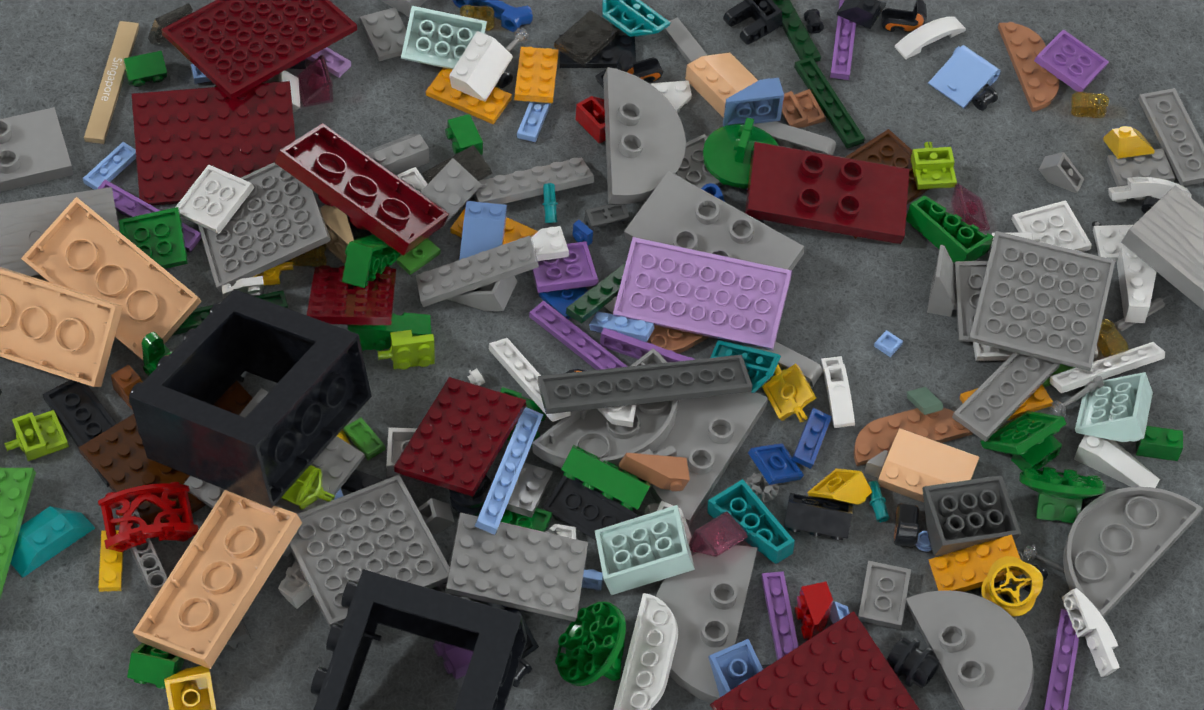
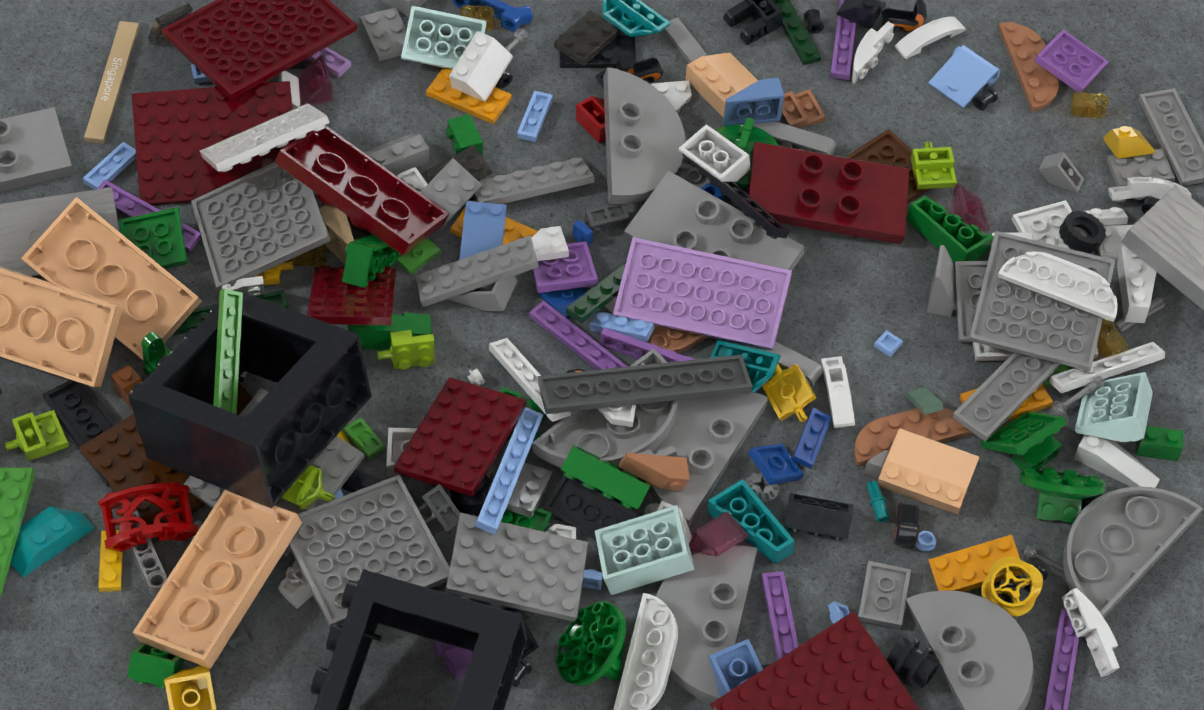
green brick [123,51,167,87] -> none
white plate [175,165,255,234] -> none
light orange plate [514,47,559,103] -> none
teal axle [542,183,558,223] -> none
dark green plate [794,57,865,149] -> none
red slope [795,581,833,640] -> none
yellow slope [807,468,872,505] -> none
dark grey slope [922,475,1021,556] -> none
none -> white plate [200,103,330,172]
none -> bright green plate [213,289,243,414]
none -> dark grey hinge [422,484,460,534]
none -> white slope [679,124,751,182]
none -> black plate [683,154,789,239]
none -> white slope [851,21,894,84]
none -> white plate [997,252,1117,322]
none -> black tyre [1059,211,1106,254]
none -> white plate [1085,207,1128,225]

